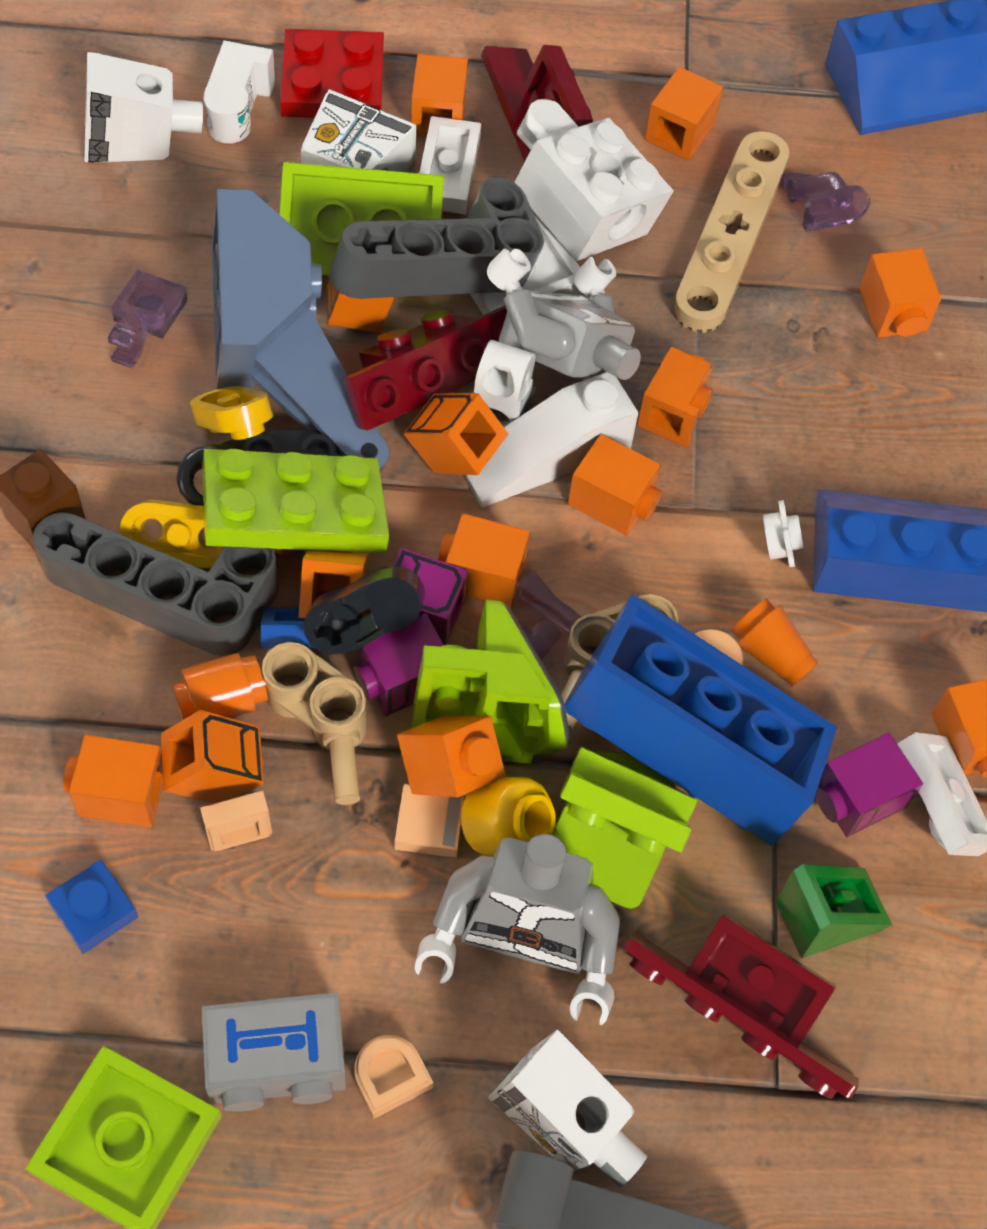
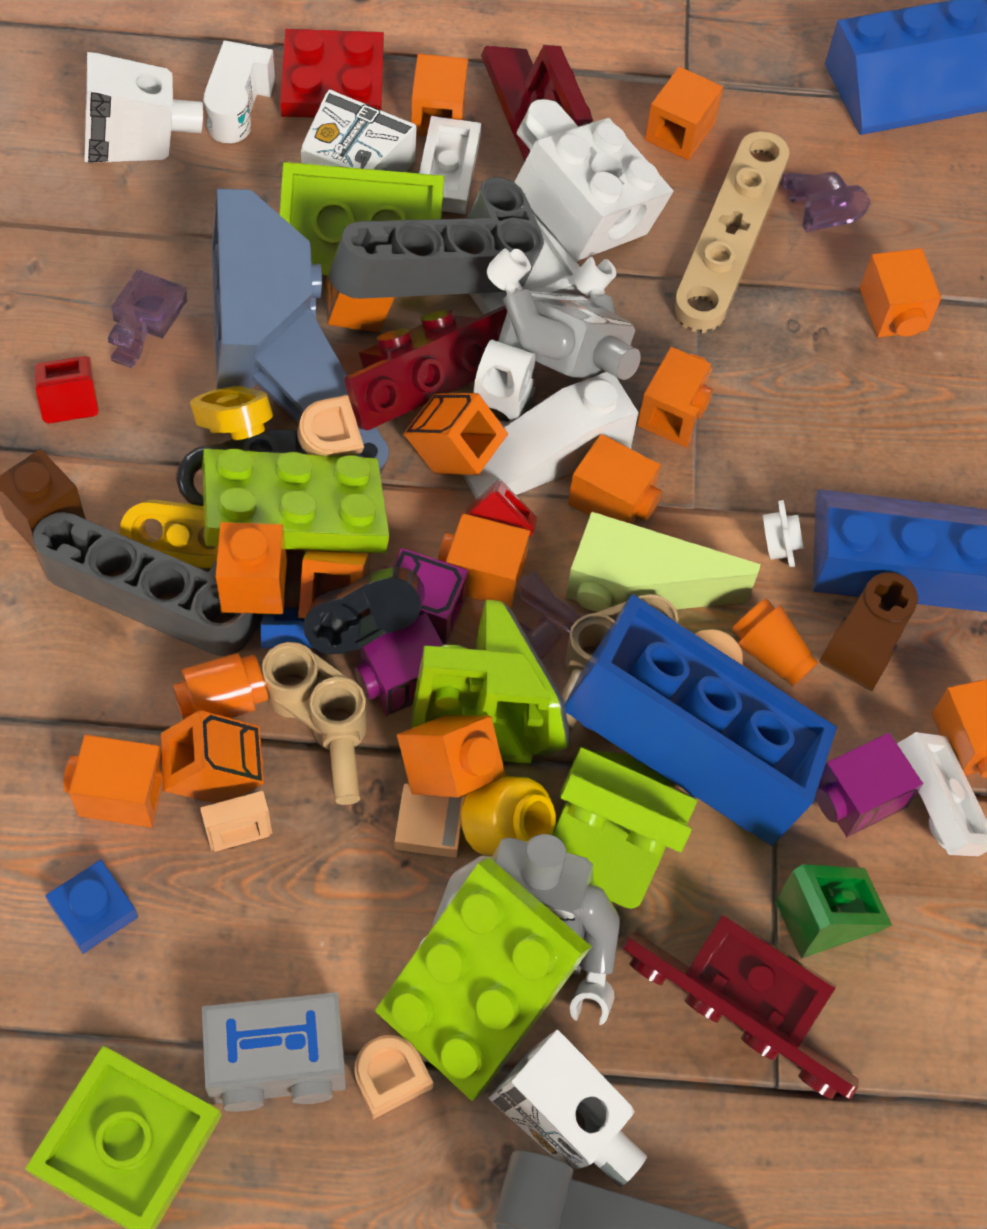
none -> red slope [35,356,99,424]
none -> orange brick [215,522,287,614]
none -> light nougat tile [297,395,364,456]
none -> lime plate [375,857,592,1101]
none -> red slope [465,479,537,537]
none -> yellowish green slope [566,512,761,612]
none -> reddish brown piece [819,572,918,692]

